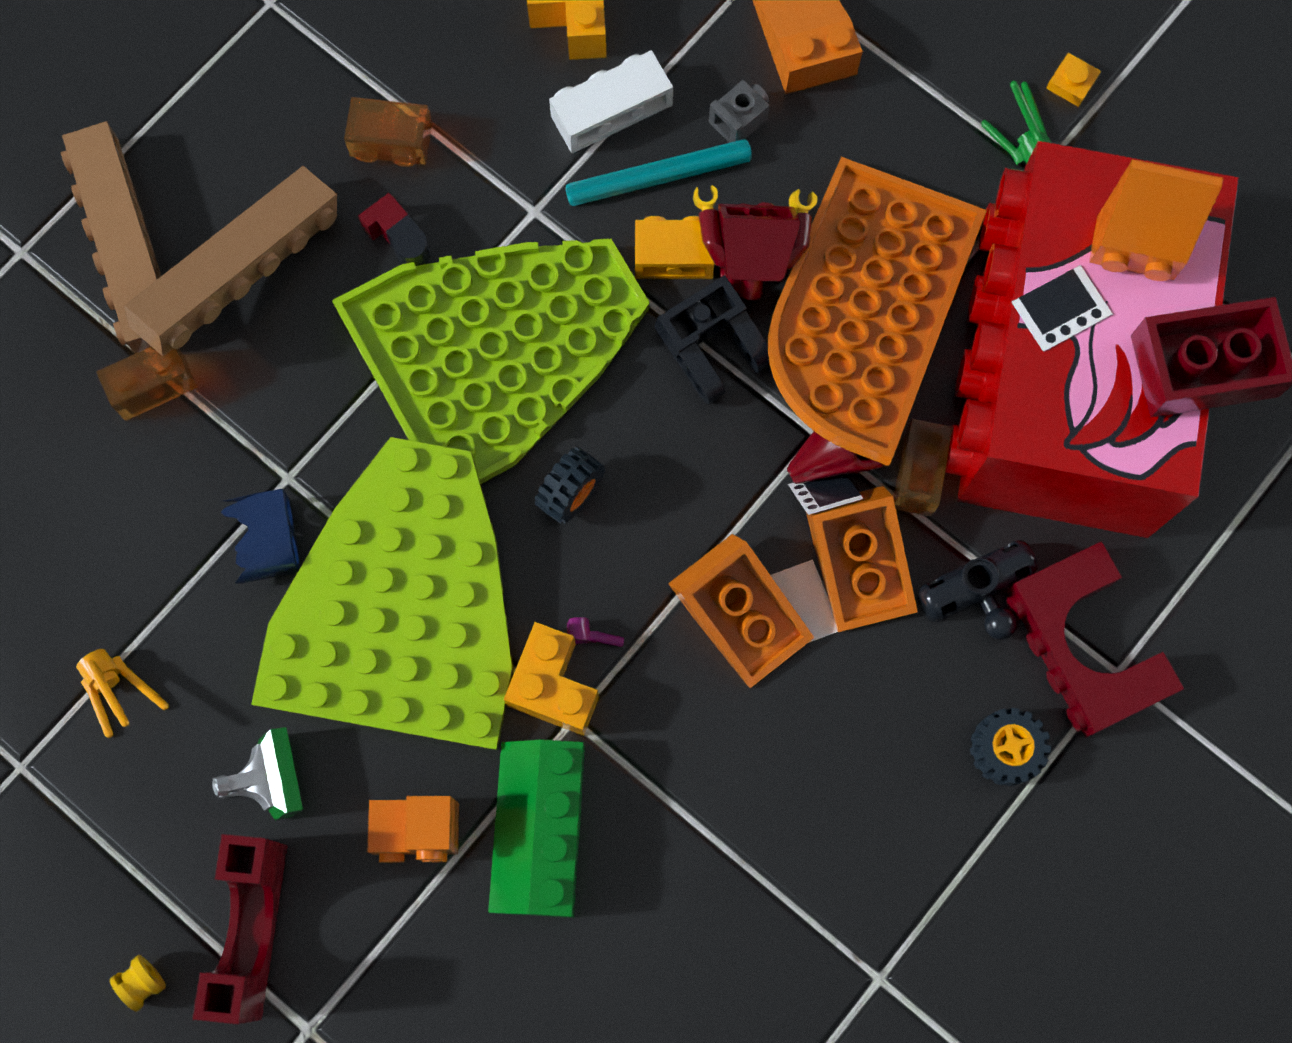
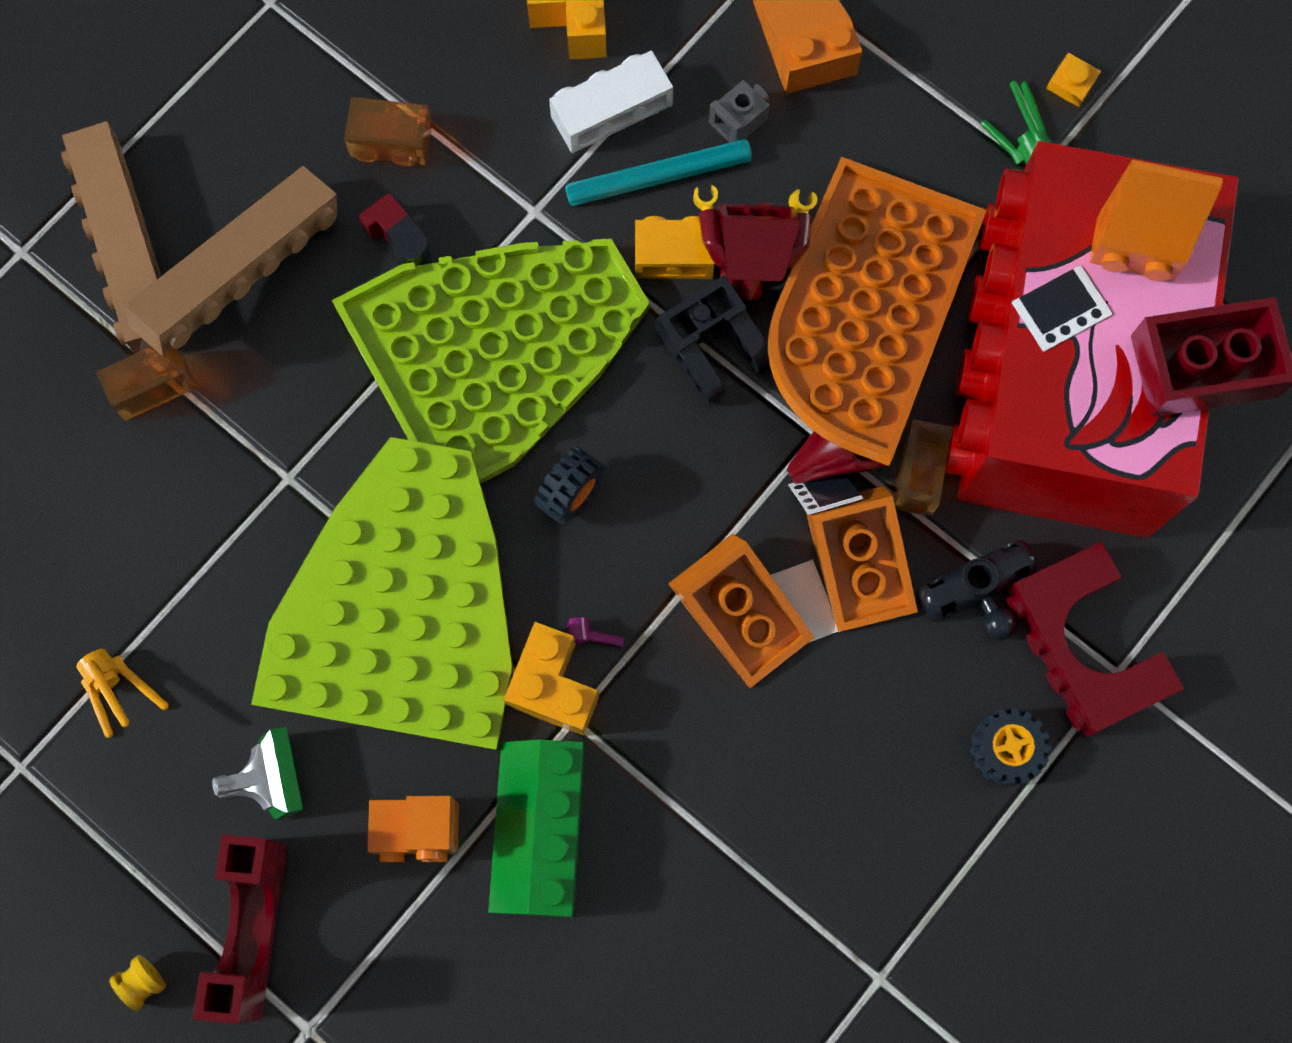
dark blue piece [221,489,301,584] -> none

